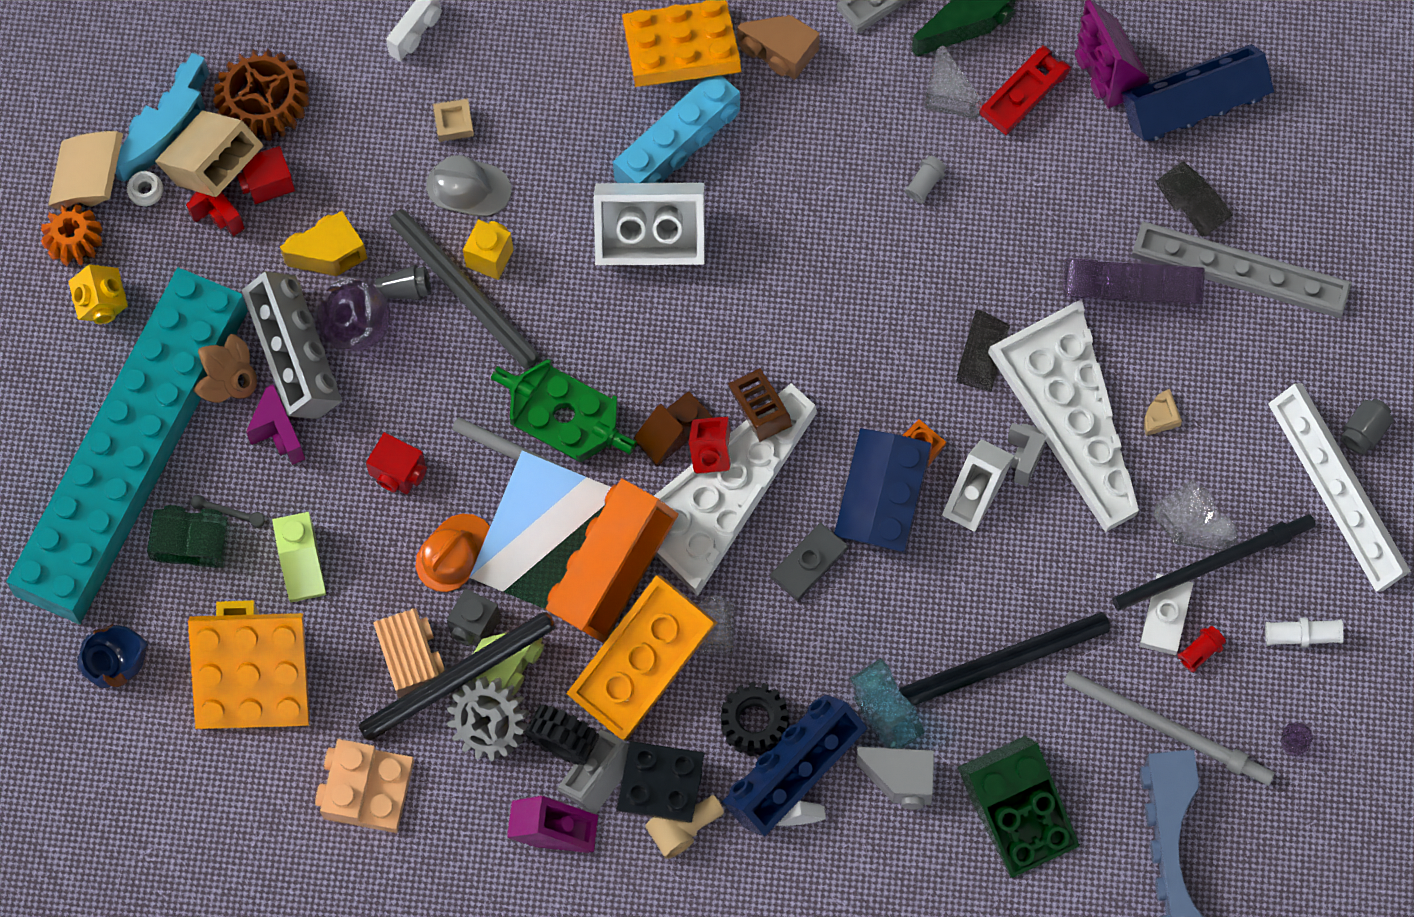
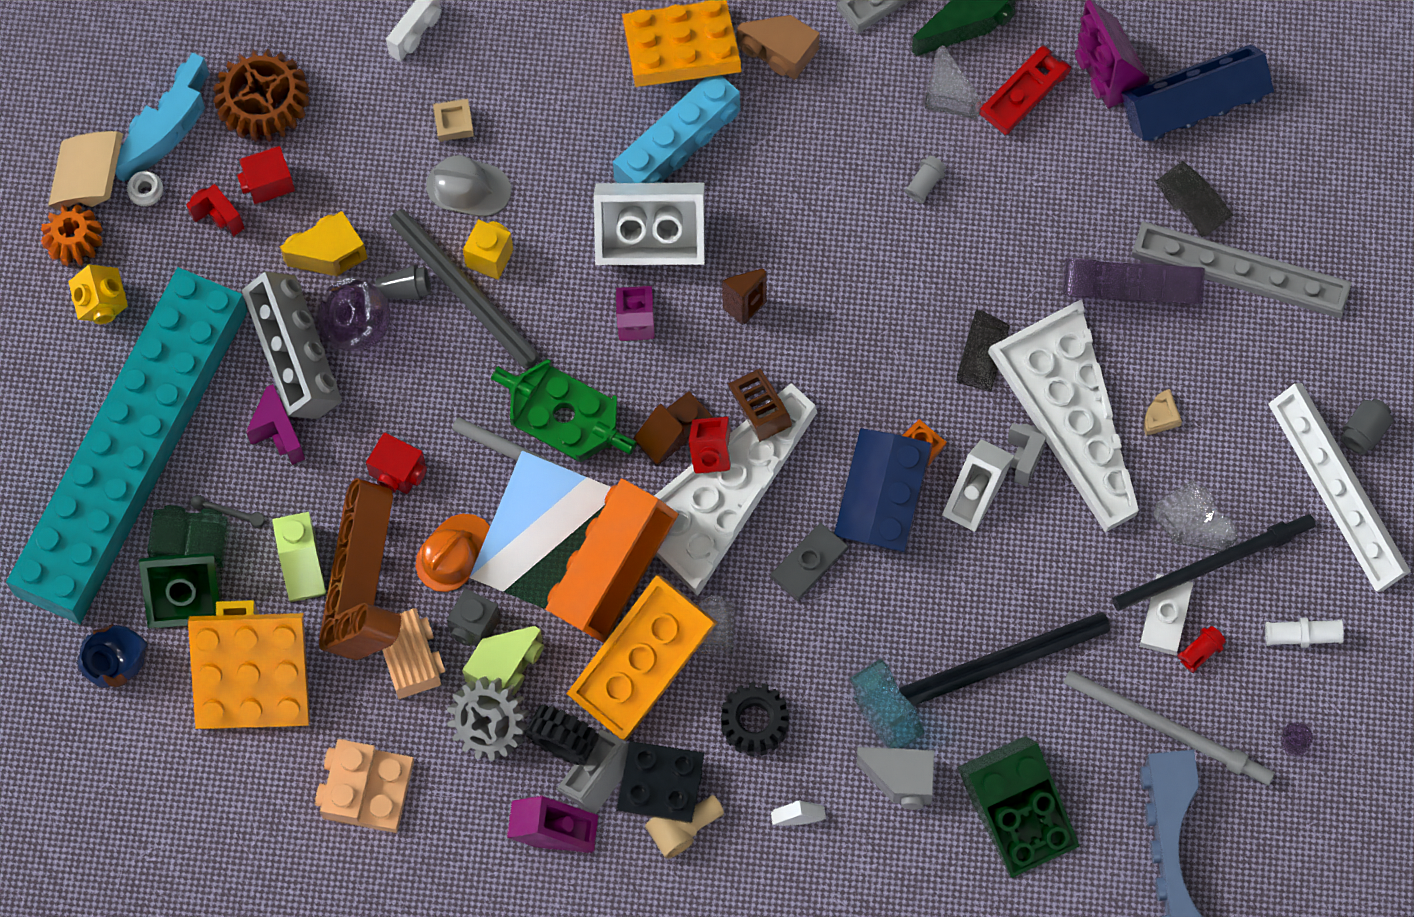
tan brick [155,110,264,197] -> none
medium nougat plate [193,334,257,403] -> none
black axle [359,612,556,740] -> none
dark blue brick [722,694,868,837] -> none
none -> dark green slope [138,553,222,629]
none -> dark orange beam [319,478,402,660]
none -> magenta slope [616,286,655,341]
none -> reddish brown slope [722,268,767,325]

